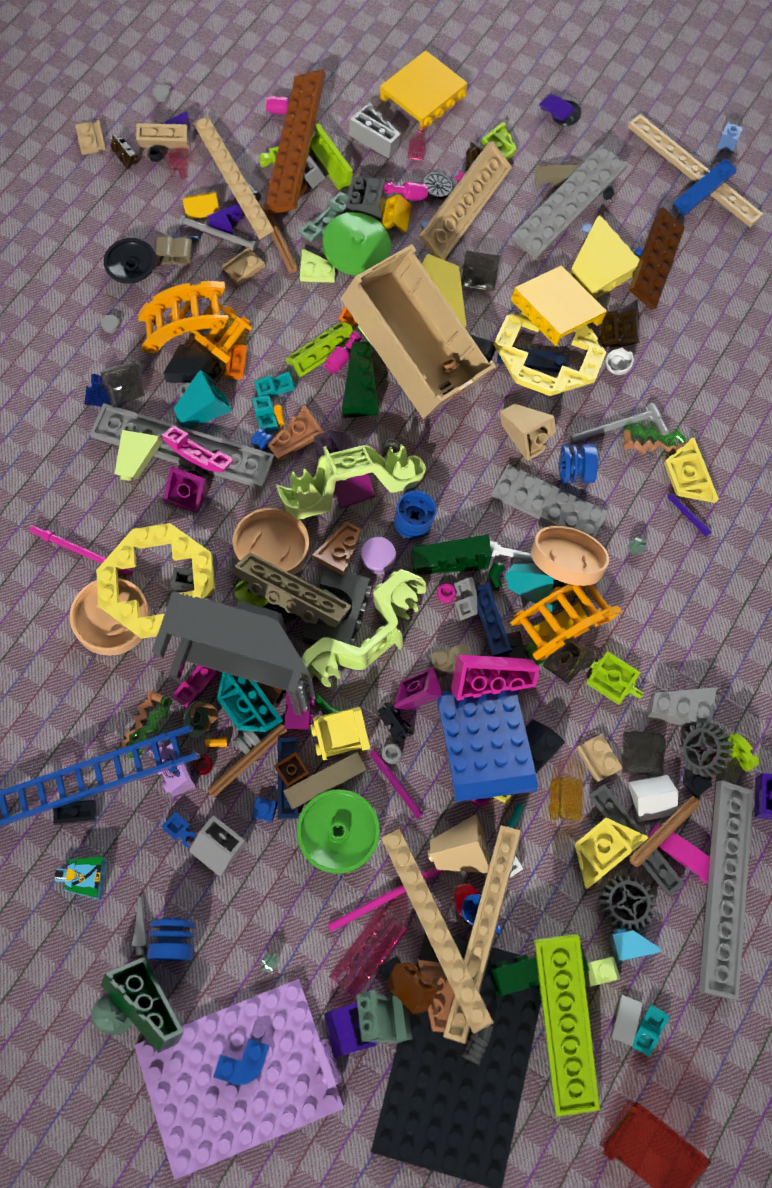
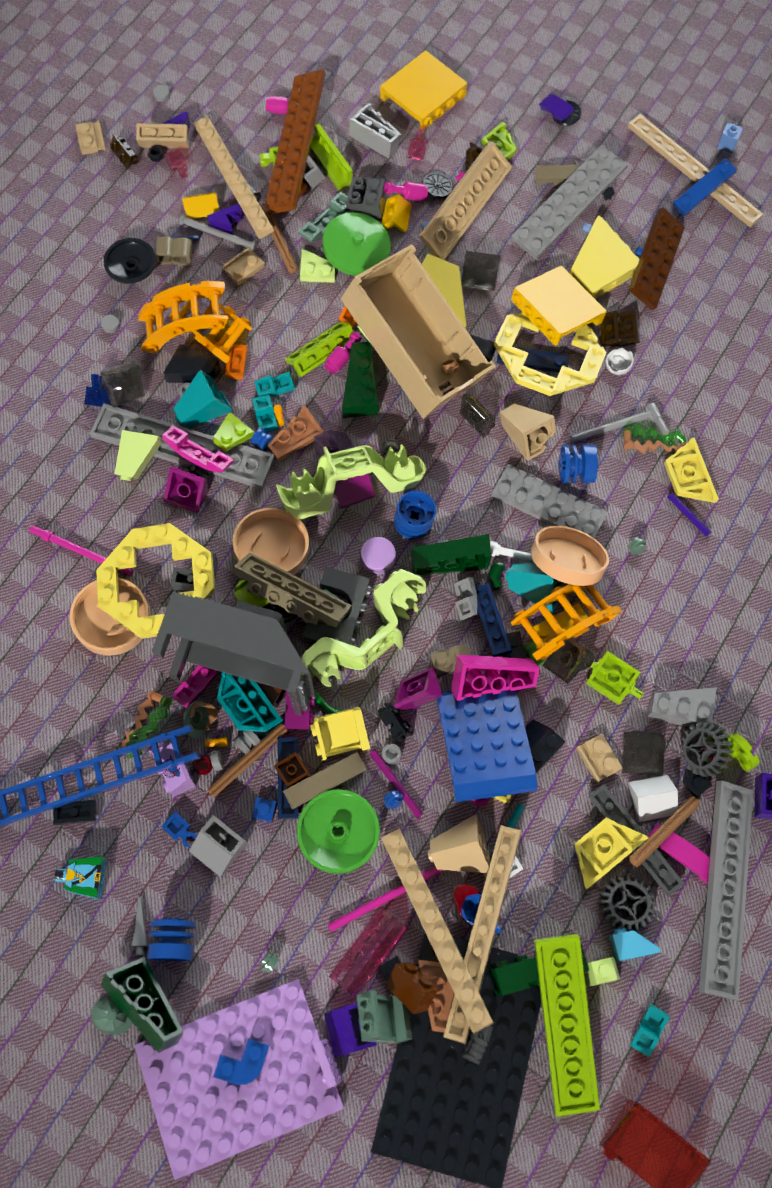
nougat wing [312,521,362,576] -> none
dark pink tile [437,583,456,603] -> none
clear yellow bracket [549,777,583,822] -> none
light grey slope [610,995,642,1046] -> none
none -> light grey tile [210,750,224,771]
none -> lime wing [214,412,254,452]
none -> blue plate [384,791,404,809]
none -> clear smoke slope [460,394,495,438]

